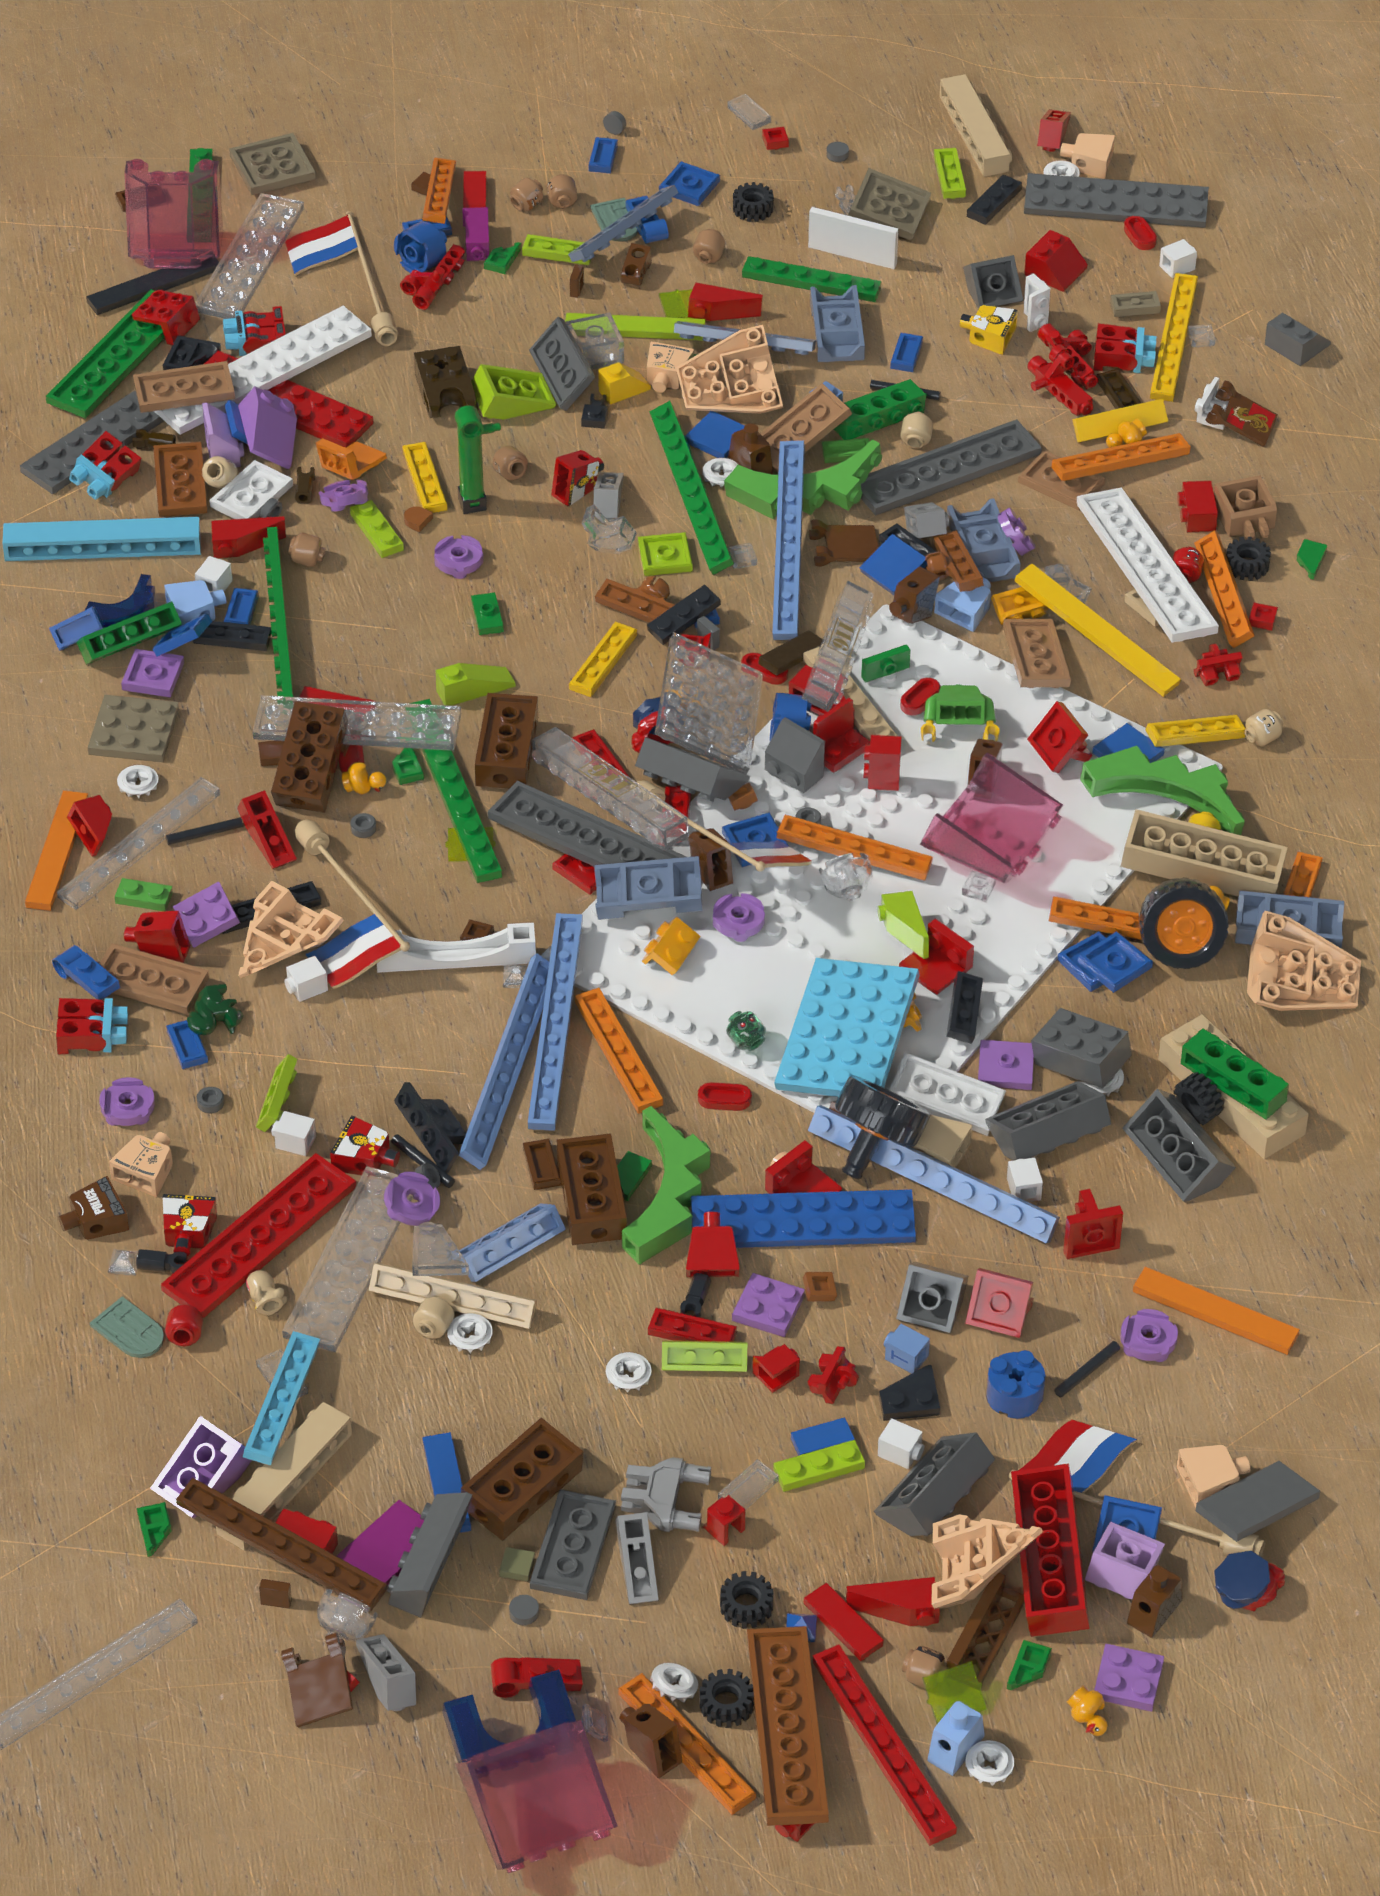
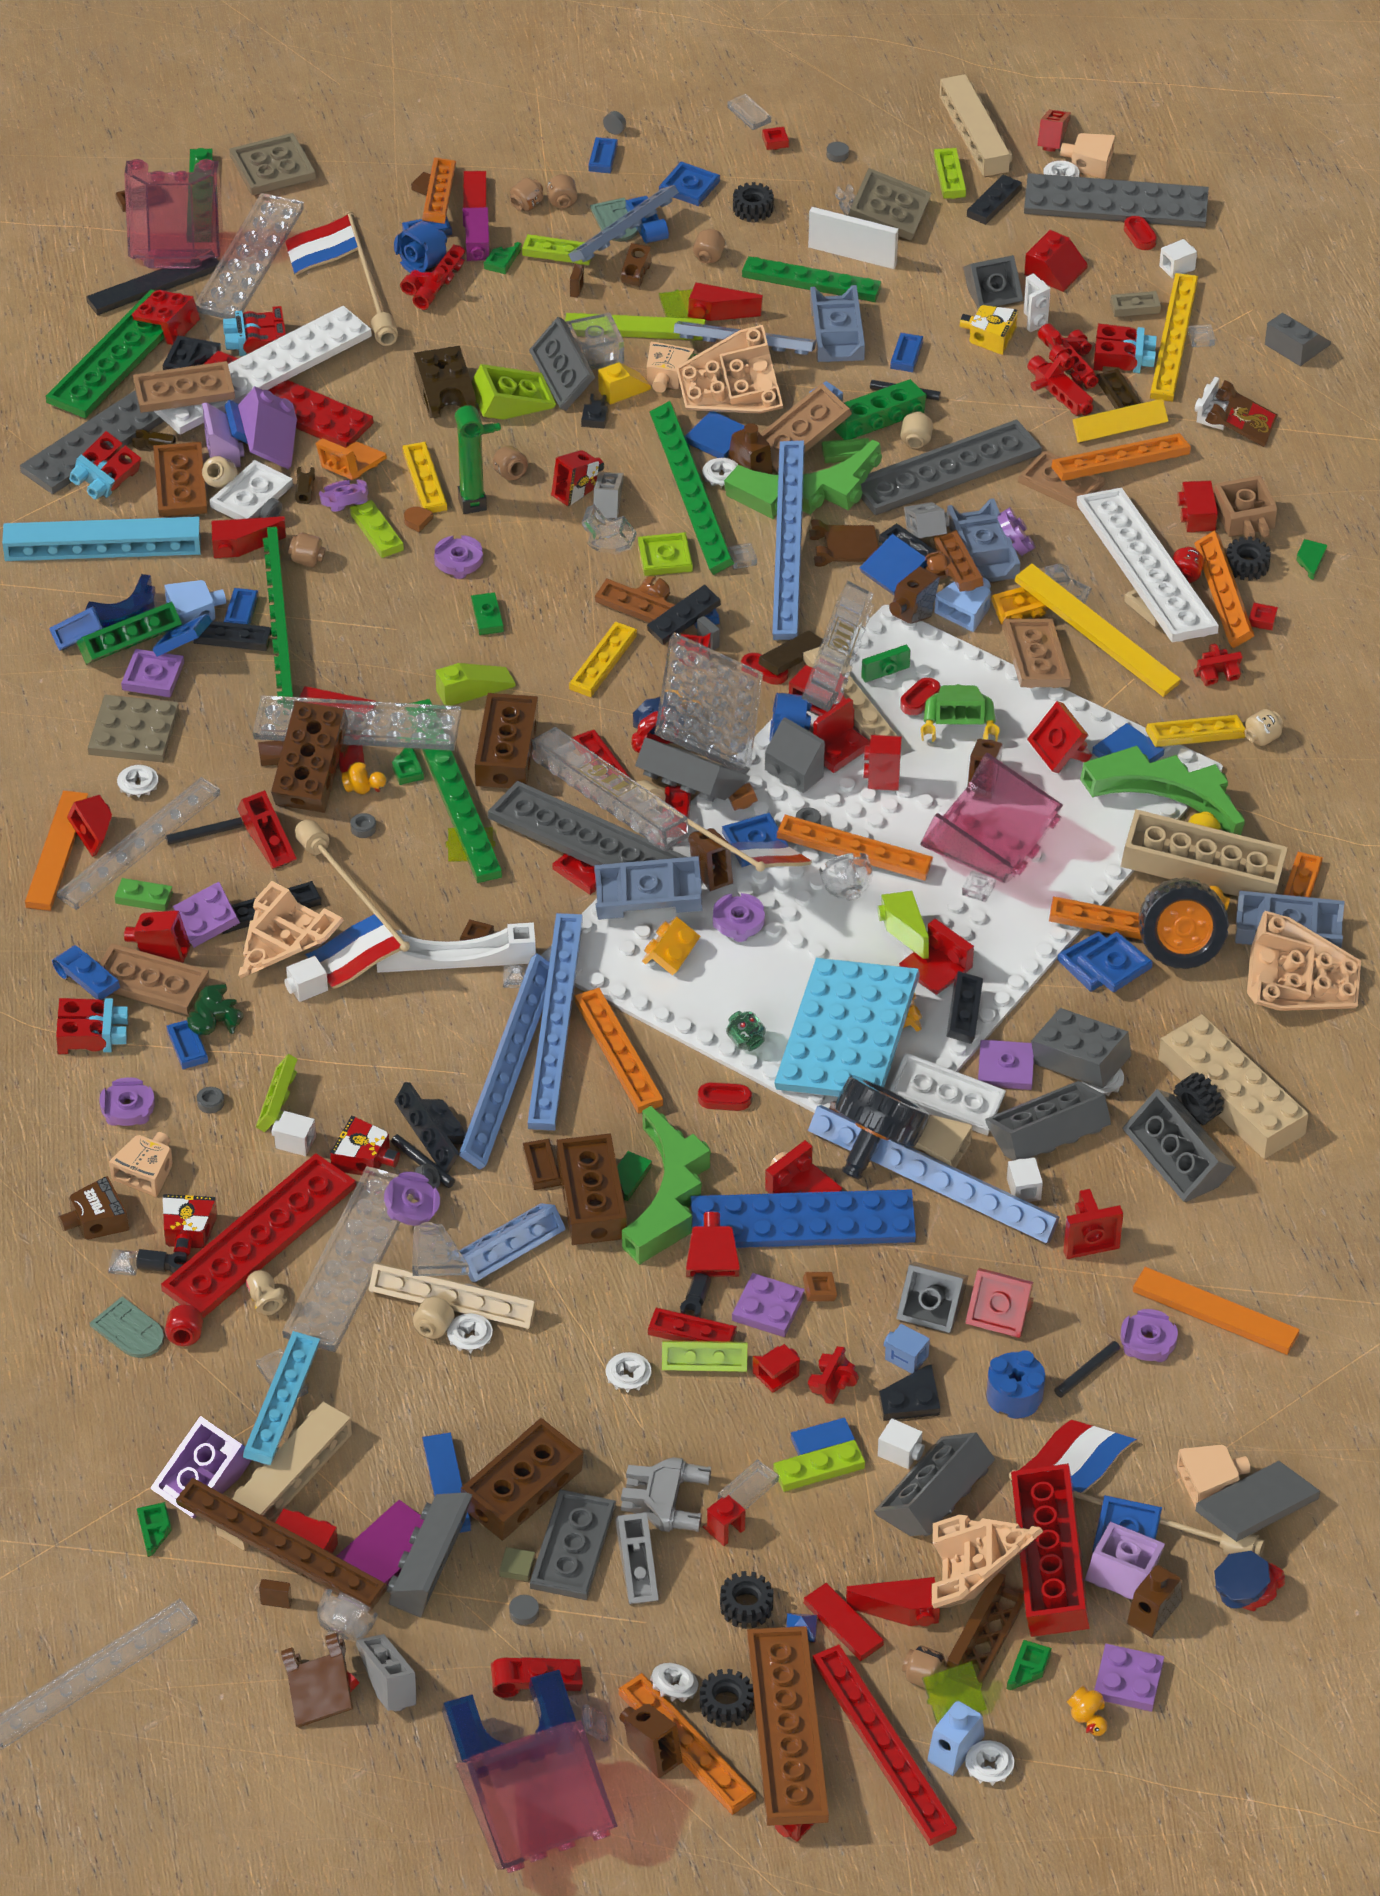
white brick [195,556,232,592] -> none
light orange animal [1106,419,1147,448] -> none
green brick [1180,1028,1289,1120] -> none

